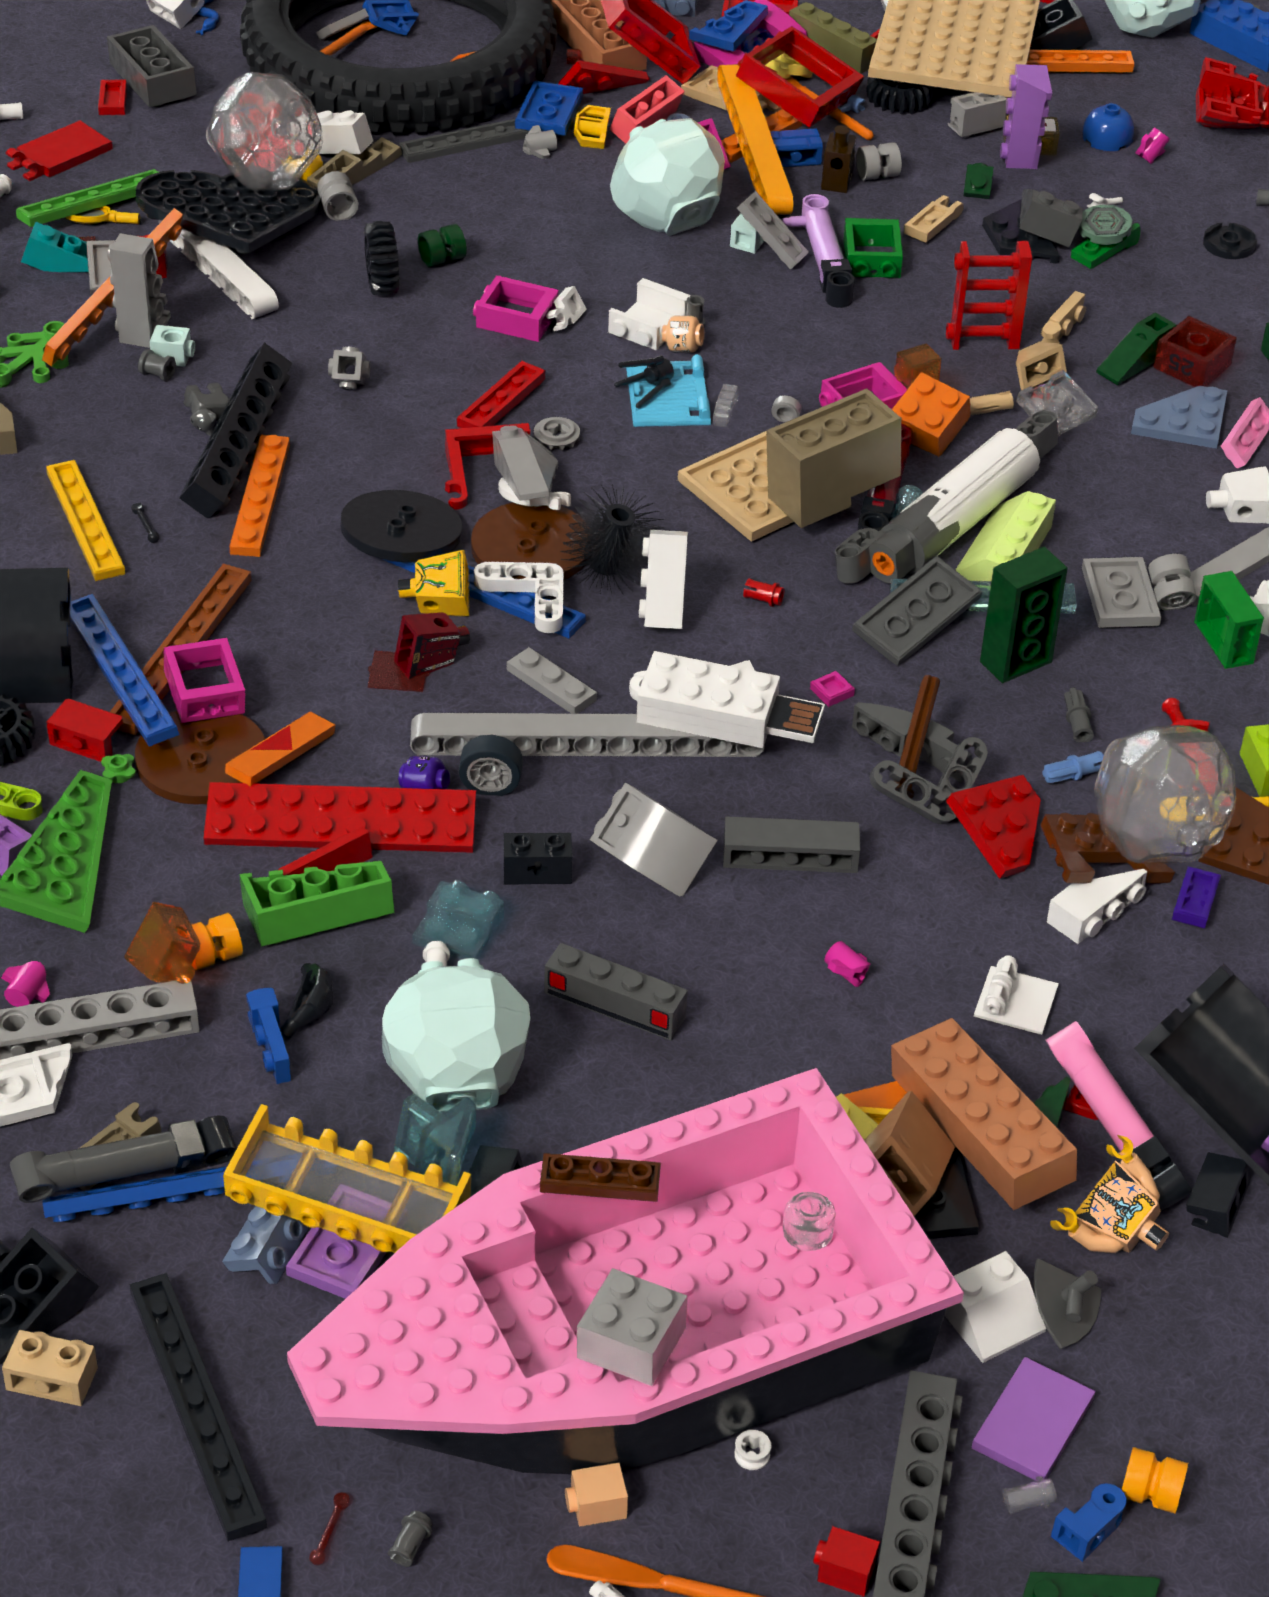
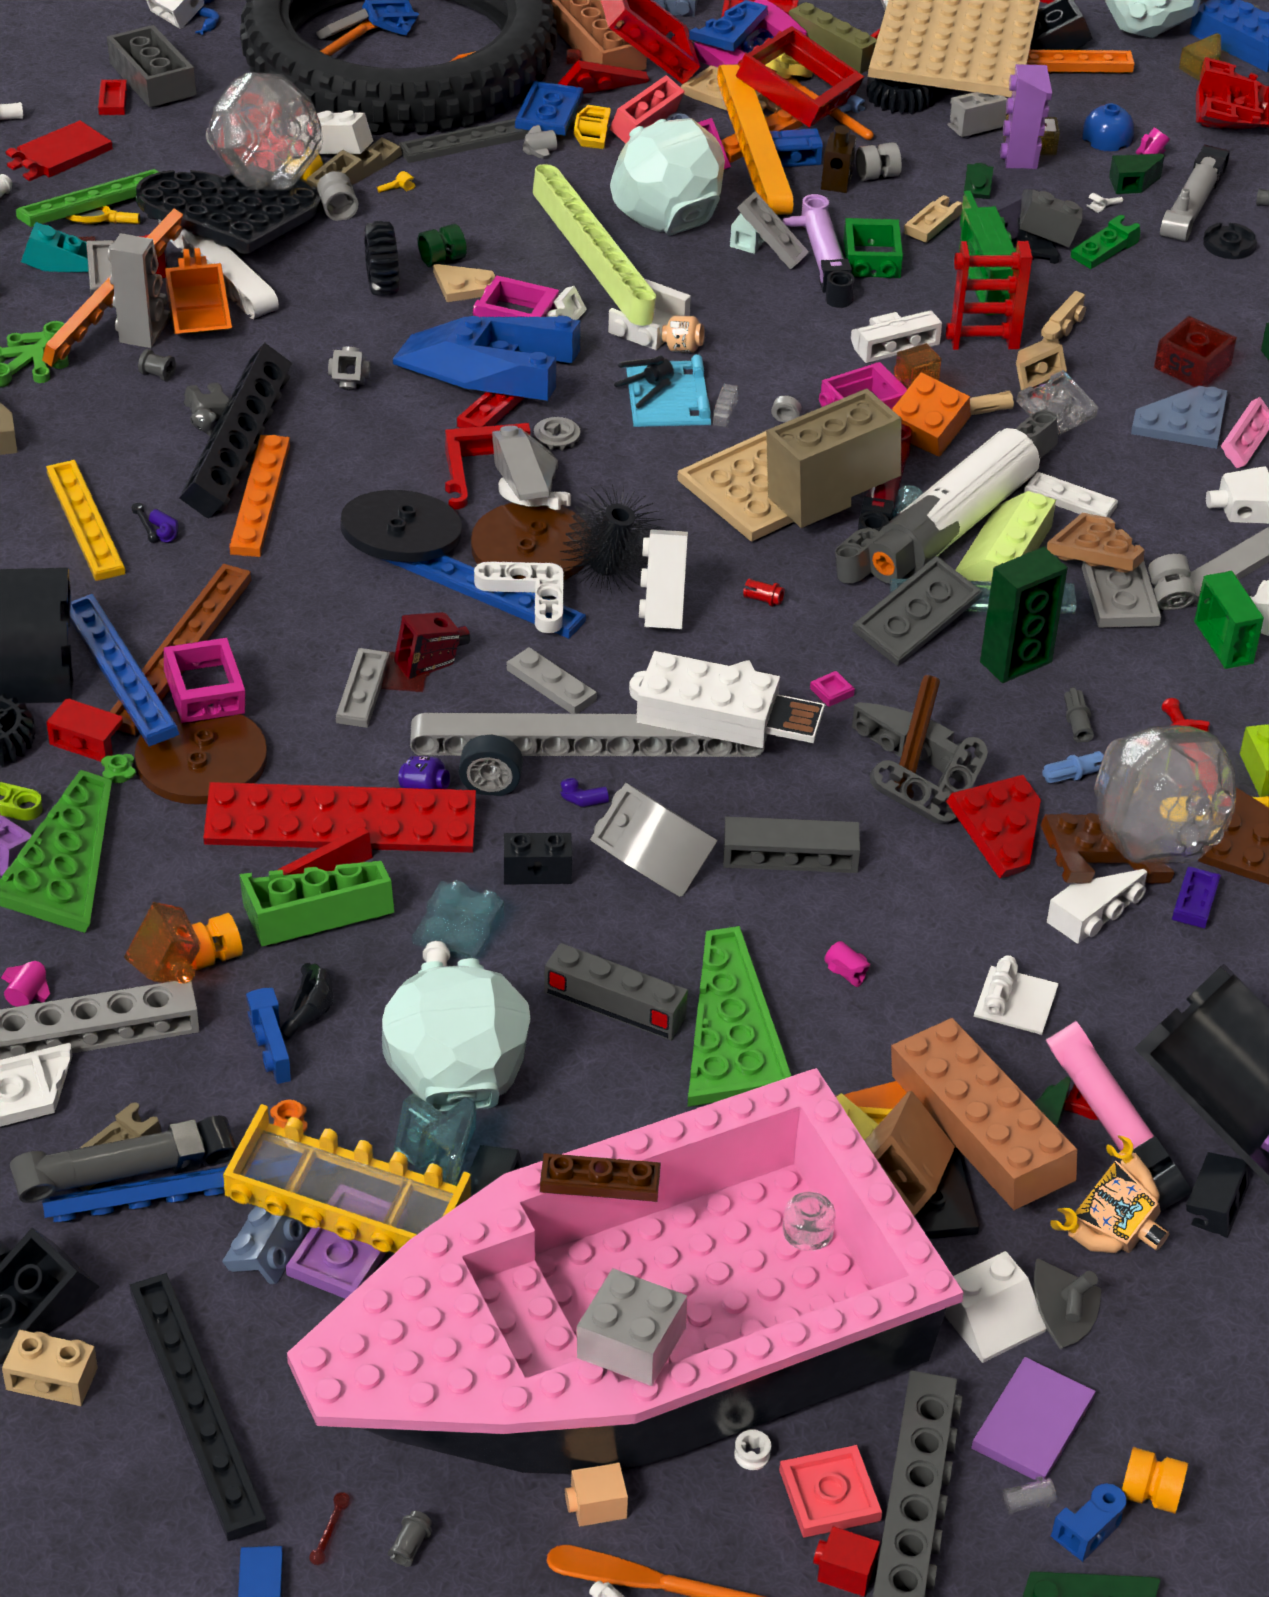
light aqua brick [150,325,195,367] -> none
orange tile [225,711,335,787] -> none
yellow torso [398,550,469,616] -> none
dark grey pin [686,295,705,326] -> none
sand green tile [1078,205,1133,245] -> none
dark green slope [1096,312,1177,385] -> none
none -> dark purple arm [149,509,179,543]
none -> orange piece [165,248,232,334]
none -> orange plate [270,1100,308,1132]
none -> light grey tile [336,648,390,728]
none -> yellow hand [376,171,415,193]
none -> blue wedge [393,316,580,401]
none -> tan wing [433,264,495,302]
none -> yellowish green beam [533,164,656,326]
none -> dark purple arm [560,778,609,807]
none -> bright green wing [687,926,791,1107]
none -> coral plate [779,1445,882,1538]
none -> white piece [851,310,942,363]
none -> green piece [959,191,1016,315]
none -> white tile [1024,472,1118,518]
none -> medium nougat plate [1047,512,1145,572]
none -> dark green slope [1109,154,1164,194]
none -> light grey piece [1160,144,1230,242]
none -> clear yellow slope [1179,33,1221,81]

